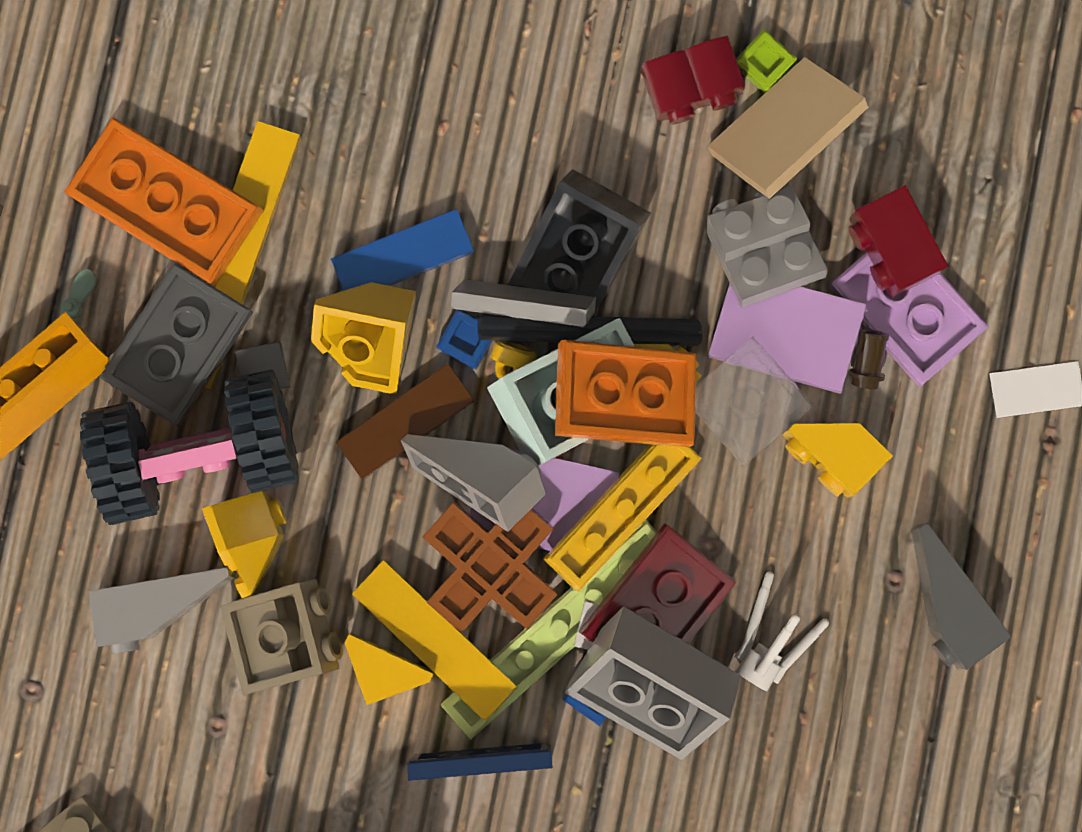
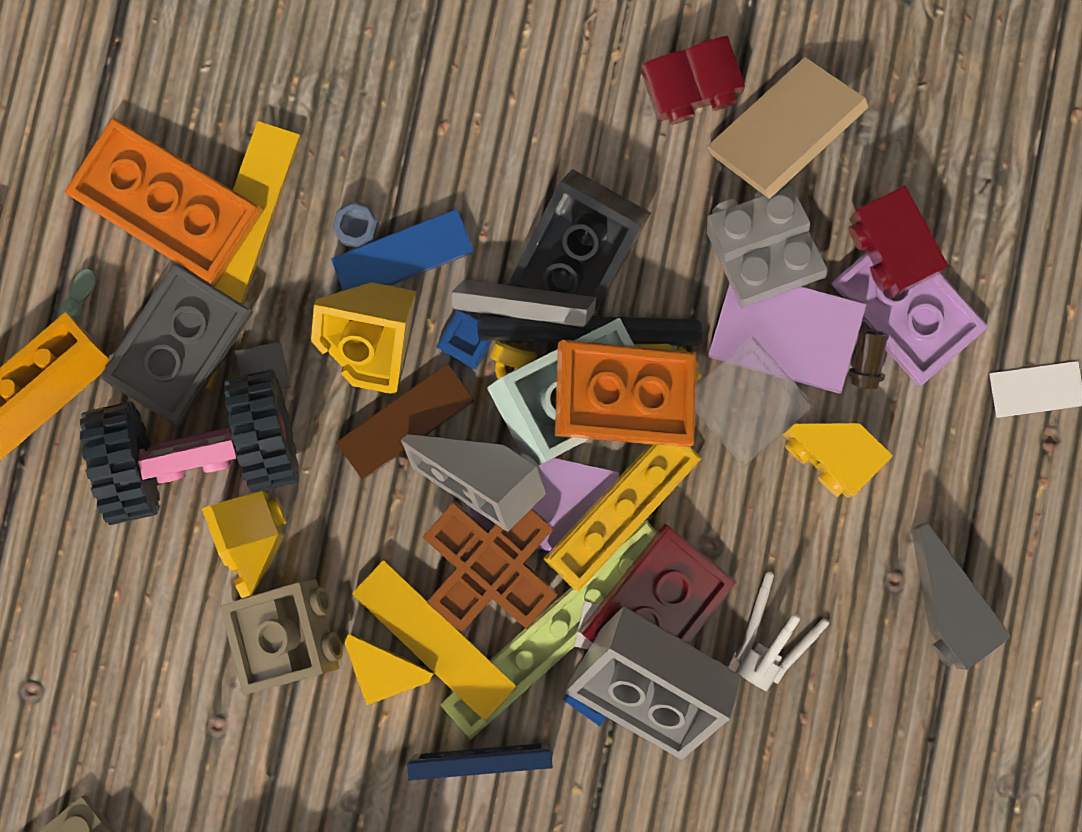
light grey slope [88,567,236,654] -> none
lime tile [736,29,797,94] -> none
none -> sand blue tile [332,202,379,248]

